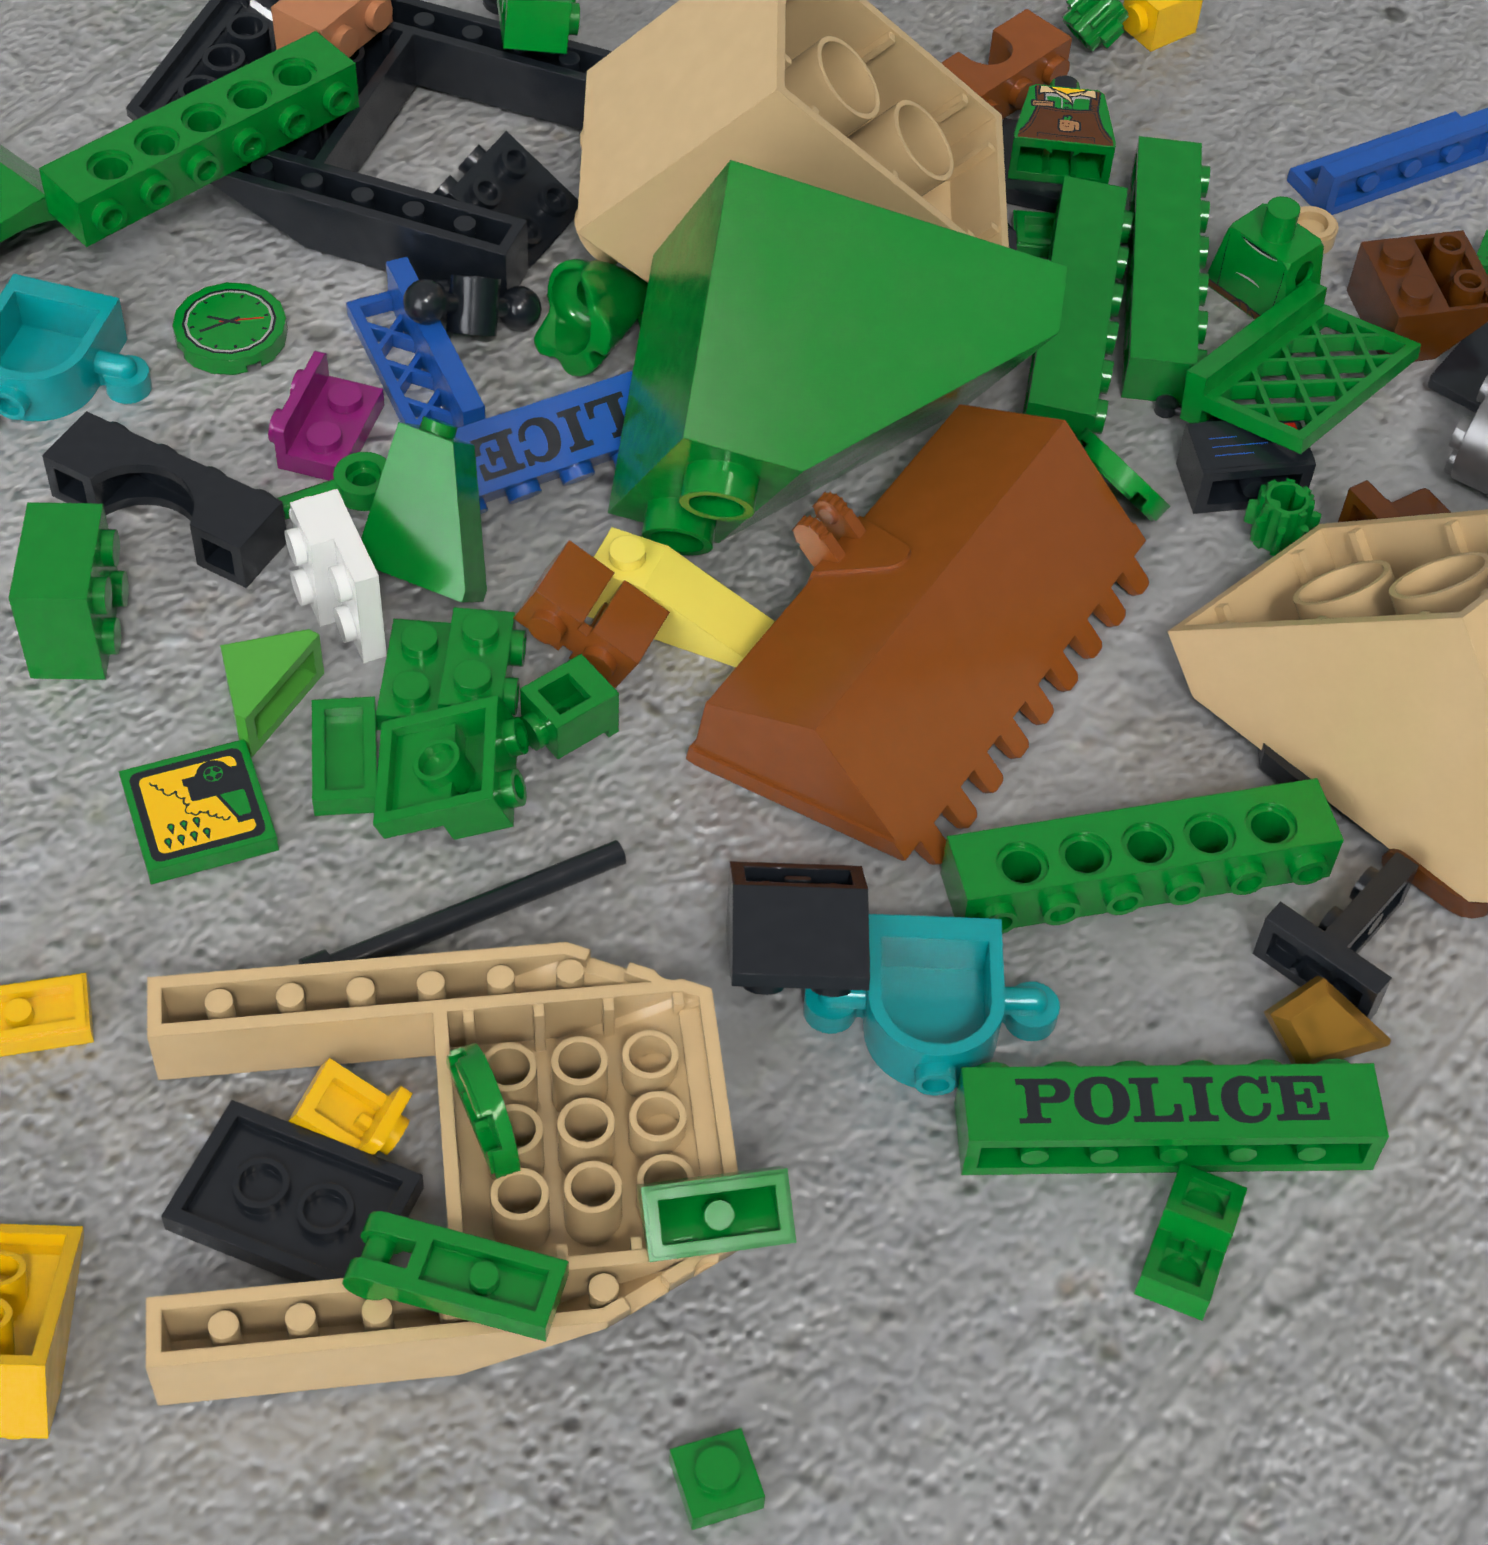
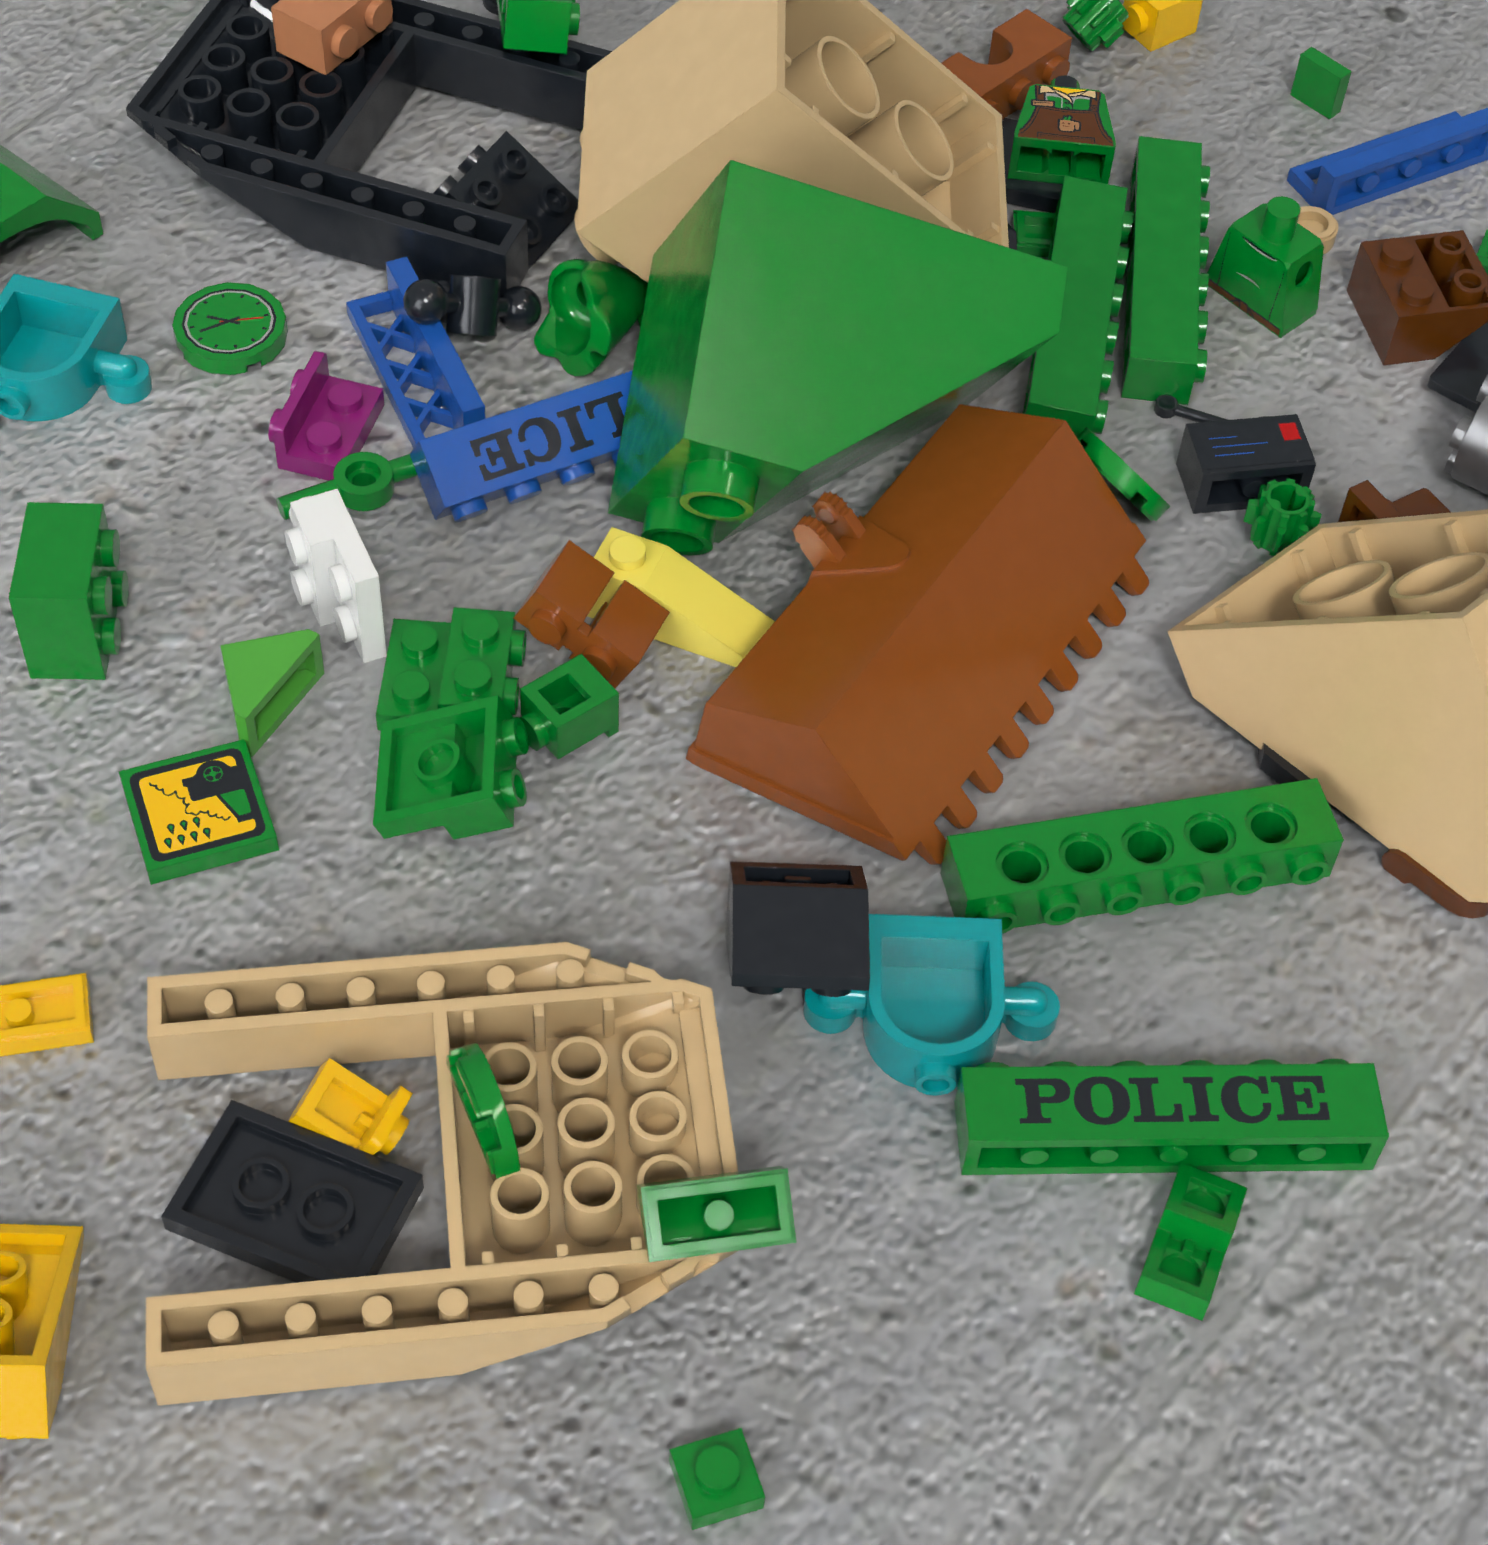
green brick [39,31,359,247] -> none
black arch [42,411,286,588] -> none
black bar [299,840,626,964] -> none
green tile [312,696,378,816] -> none
green plate [342,1211,569,1342] -> none
slope [361,416,487,603] -> none
green fence [1180,280,1421,454] -> none
black bracket [1253,851,1419,1020] -> none
pearl gold piece [1264,976,1391,1064] -> none
none -> green tile [1290,47,1352,120]

